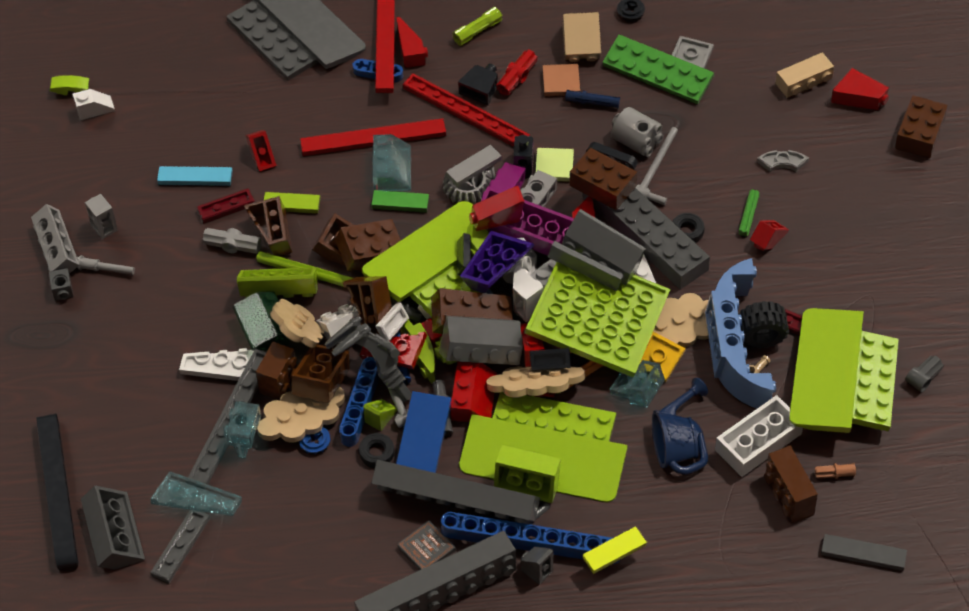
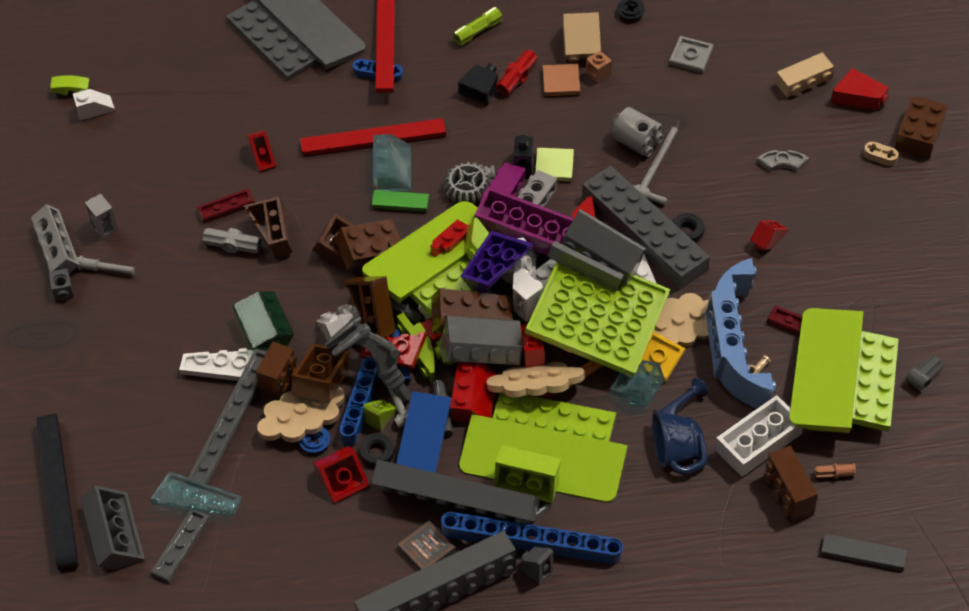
medium azure tile [157,166,233,186] -> none
clear light blue brick [224,401,261,458] -> none
lime slope [237,267,318,299] -> none
lime axle [256,251,353,287] -> none
lime tile [264,192,320,214] -> none
tan plate [270,299,324,348] -> none
white tile [375,303,409,341] -> none
red slope [396,17,428,68] -> none
red tile [402,73,530,147] -> none
light grey tile [446,145,502,187] -> none
tile [457,233,470,276] -> none
red slope [469,186,524,231] -> none
black tile [530,348,571,371] -> none
dark blue pin [565,90,620,109] -> none
reddish brown brick [569,148,637,210] -> none
neon yellow tile [583,526,647,574] -> none
black beam [586,142,638,170] -> none
bright green plate [602,35,714,104] -> none
black tyre [738,301,789,348] -> none
bright green axle [739,189,759,237] -> none
none -> red slope [312,446,370,503]
none -> red hinge [430,219,469,257]
none -> nougat brick [586,51,612,83]
none -> tan beam [864,142,899,166]

